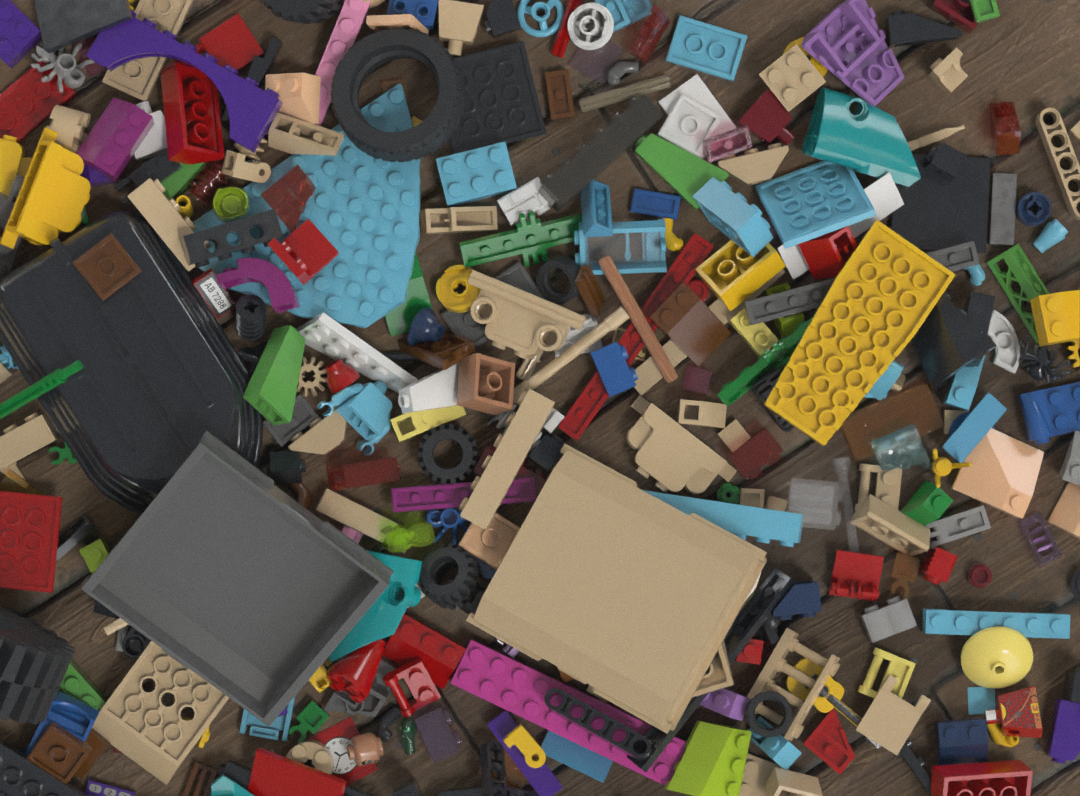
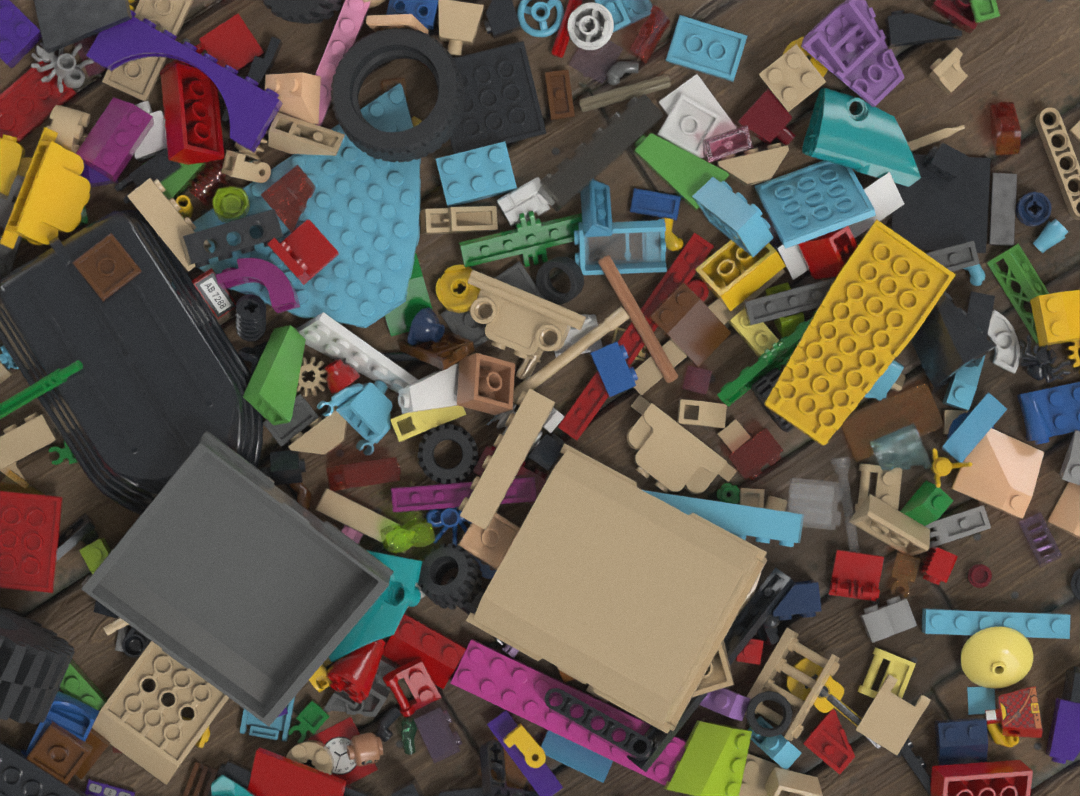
reddish brown tile [575,265,606,316] -> none

